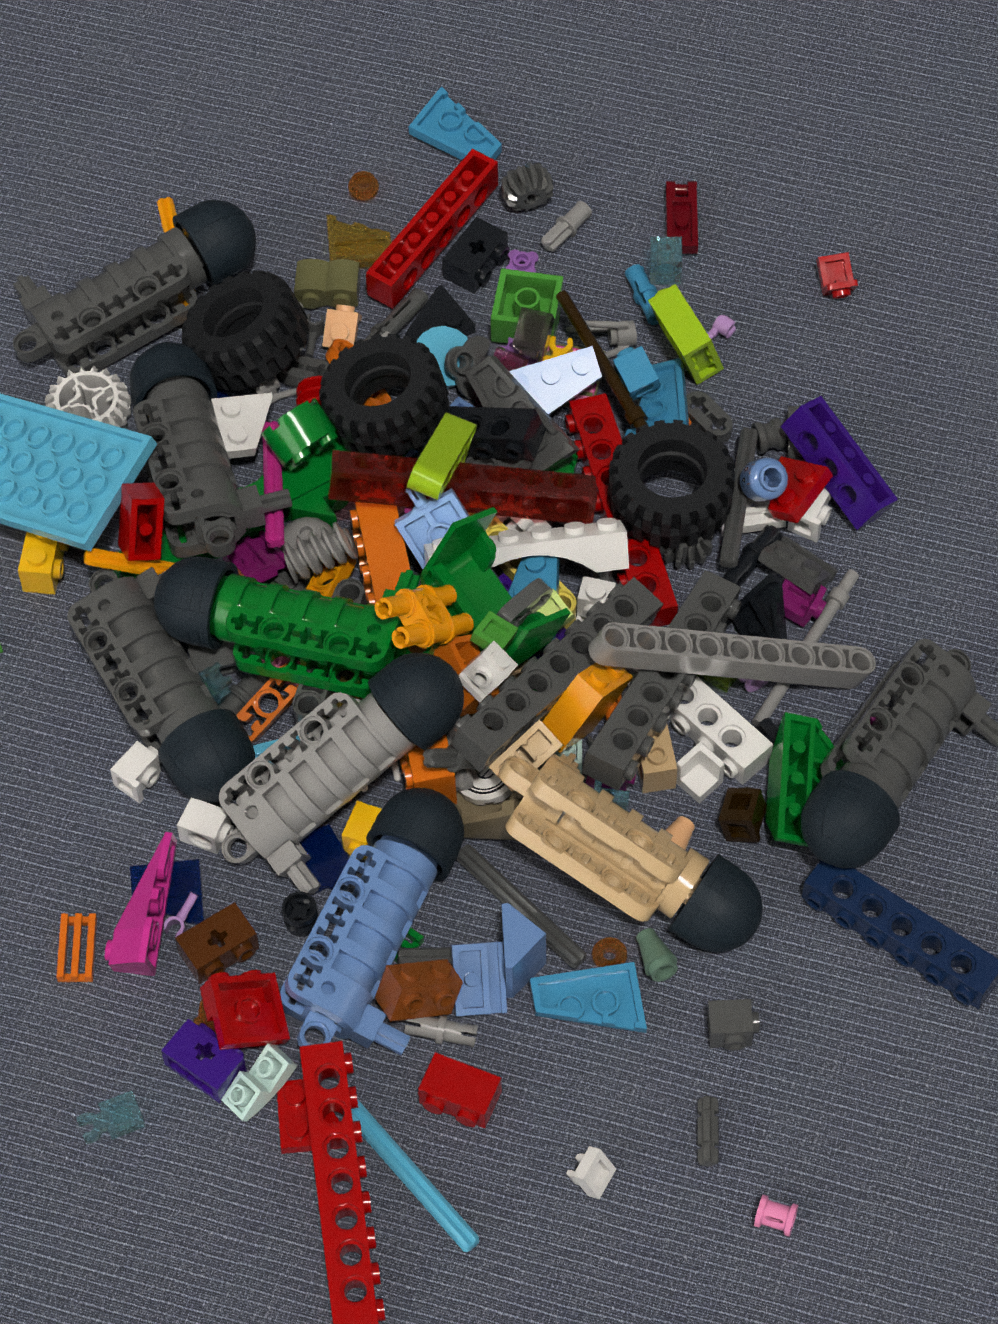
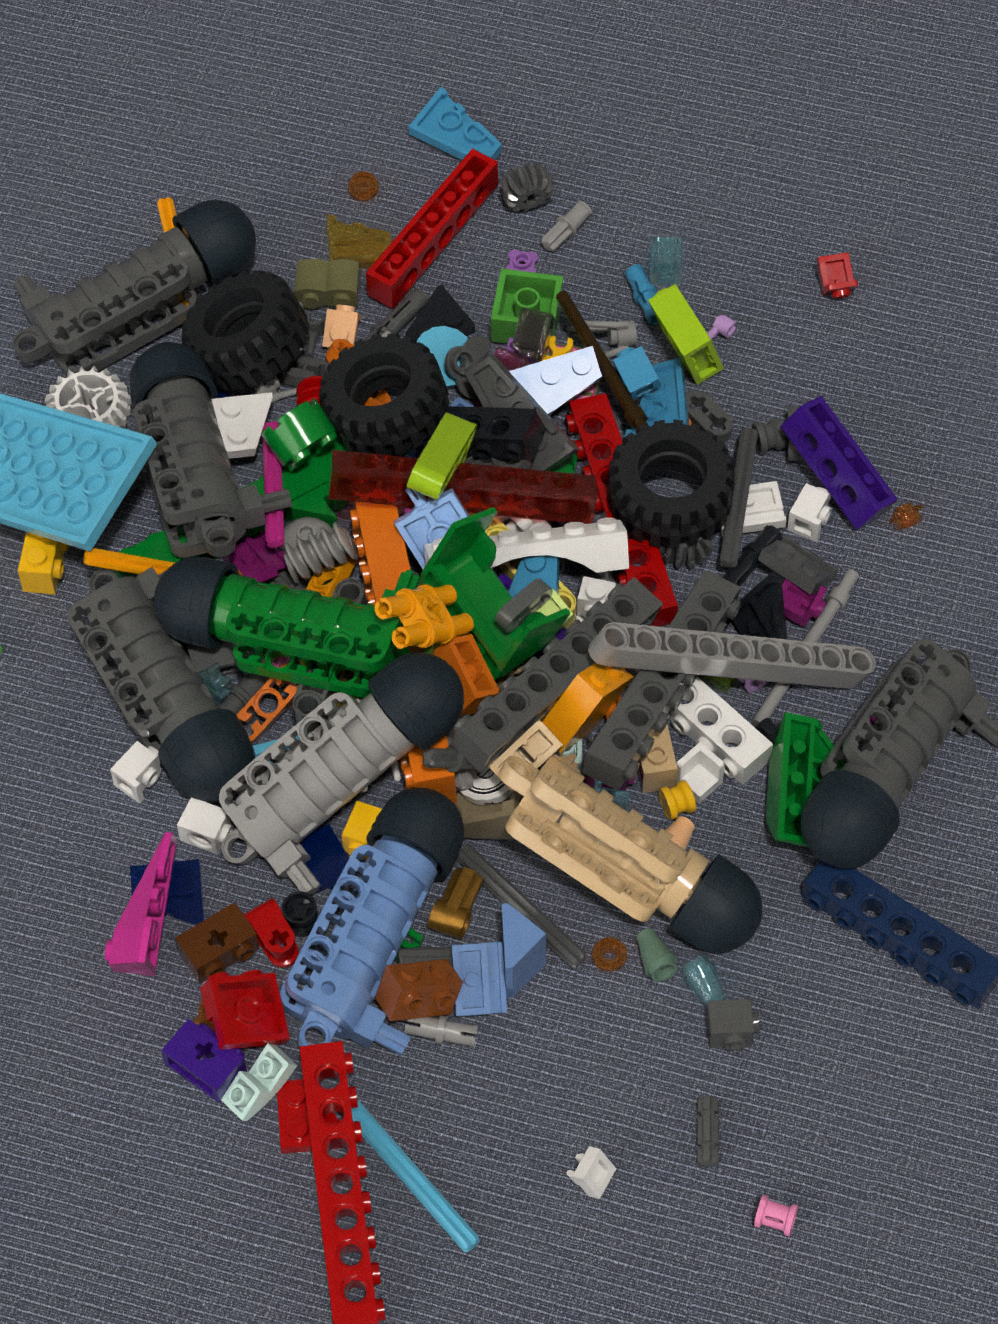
orange tile [56,913,97,982] -> none
clear light blue plate [76,1090,146,1144] -> none
red brick [118,482,165,561] -> none
lavender hand [164,892,198,937] -> none
red brick [418,1052,502,1128] -> none
black brick [442,217,510,294] -> none
white brick [458,641,518,703] -> none
bright green plate [470,611,519,651] -> none
dark azure wing [530,962,647,1033] -> none
dark red plate [666,181,698,254] -> none
dark brown brick [719,787,766,842] -> none
medium blue head [740,458,788,502] -> none
red wing [768,456,833,524] -> none
none -> red piece [244,898,299,968]
none -> pearl gold piece [428,867,483,940]
none -> yellow wheel [658,779,696,821]
none -> clear light blue cone [682,955,727,1008]
none -> clear orange plate [889,503,924,530]

